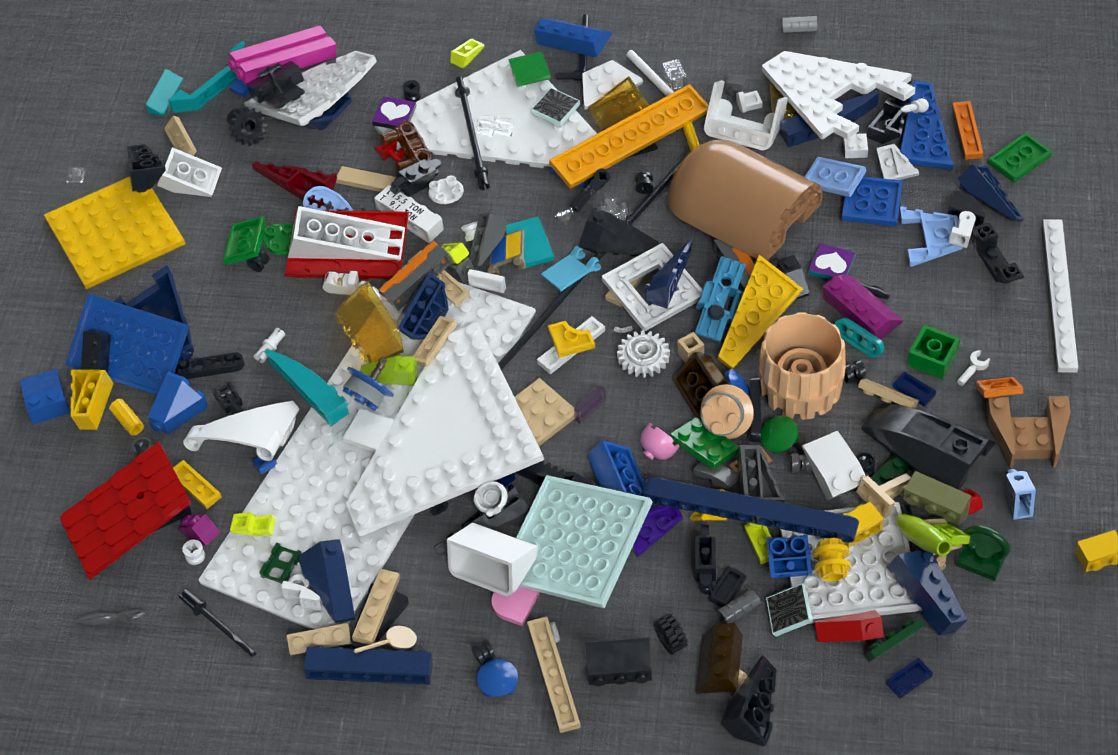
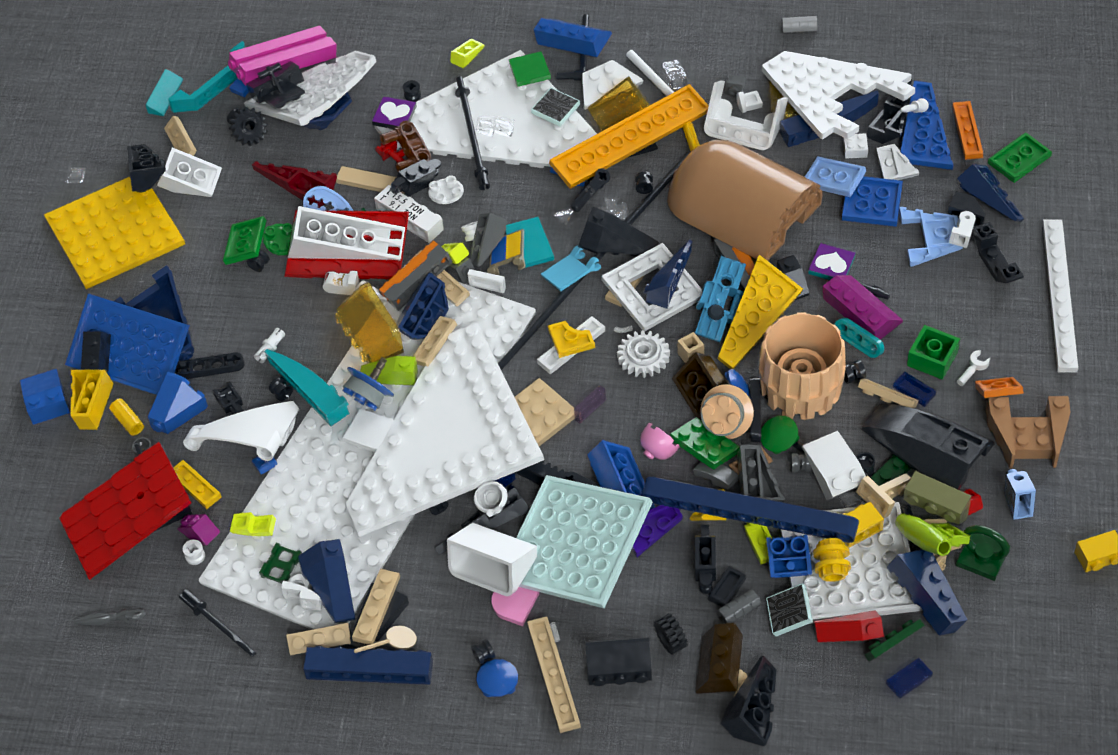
none -> black wheel [269,377,293,401]

